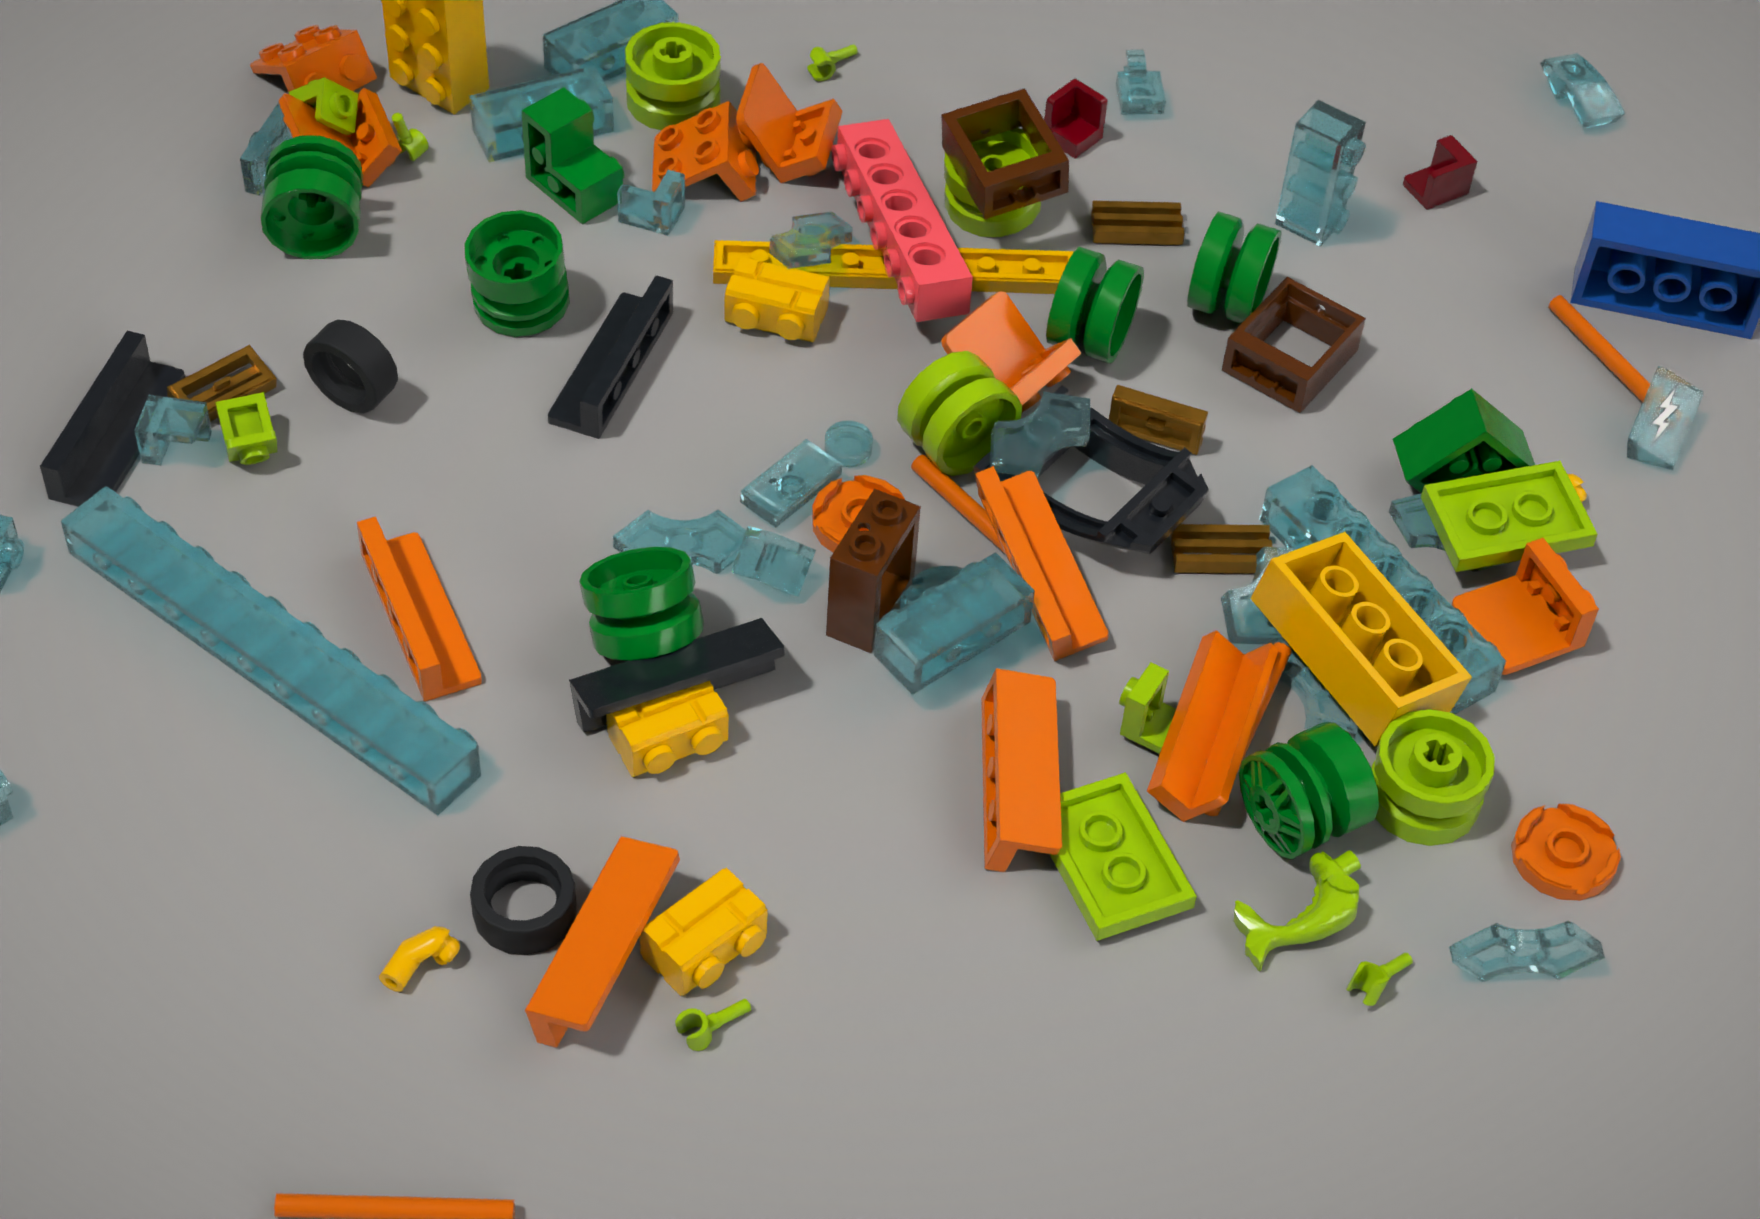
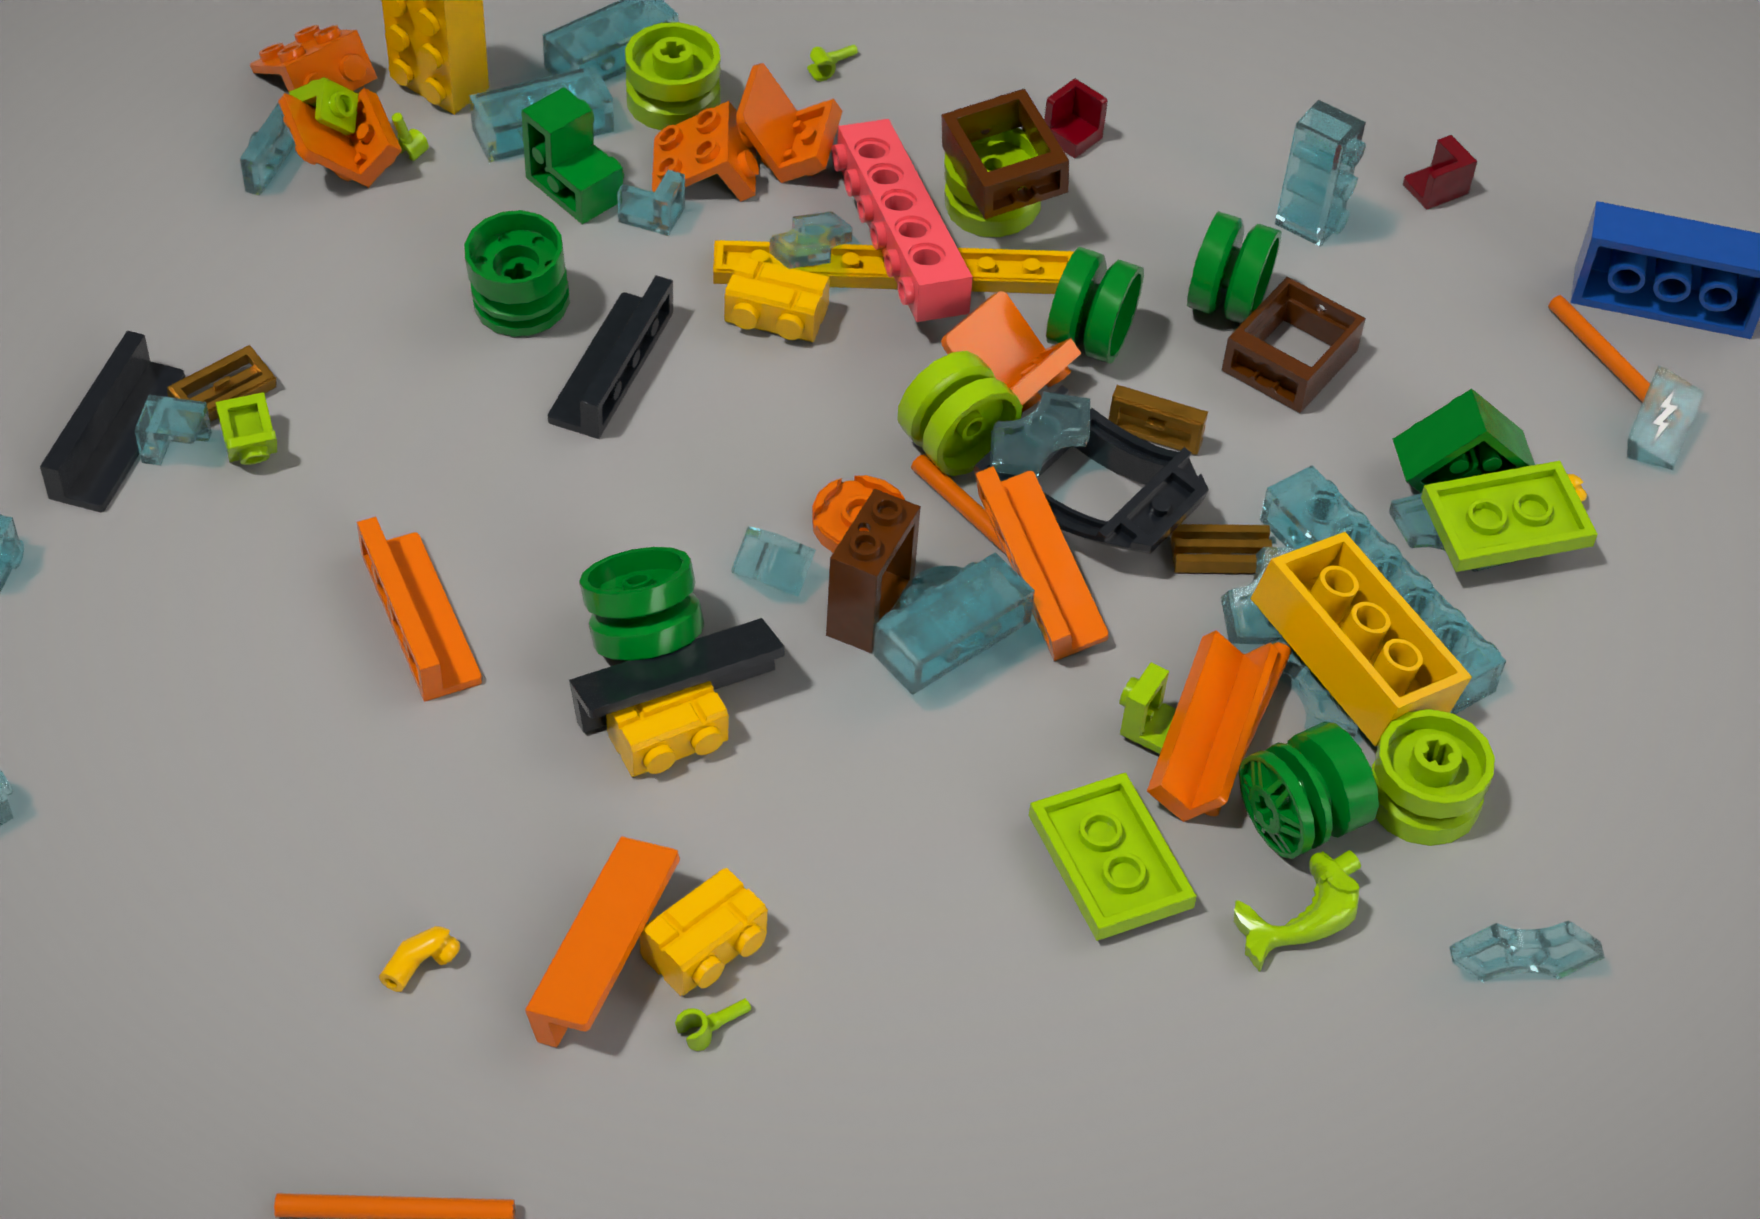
clear light blue brick [61,486,481,816] -> none
green wheel [261,136,363,259] -> none
black tyre [303,319,398,414] -> none
black tyre [470,846,577,955] -> none
clear light blue tile [613,509,753,574] -> none
clear light blue plate [740,439,842,528] -> none
clear light blue tile [824,421,873,467] -> none
orange panel [981,668,1062,872] -> none
pearl gold tile [1091,200,1185,245] -> none
clear light blue plate [1116,50,1166,115] -> none
lime hand [1346,953,1413,1006] -> none
orange bracket [1451,538,1599,675] -> none
orange tile [1511,804,1621,901] -> none
clear light blue slope [1540,53,1626,128] -> none

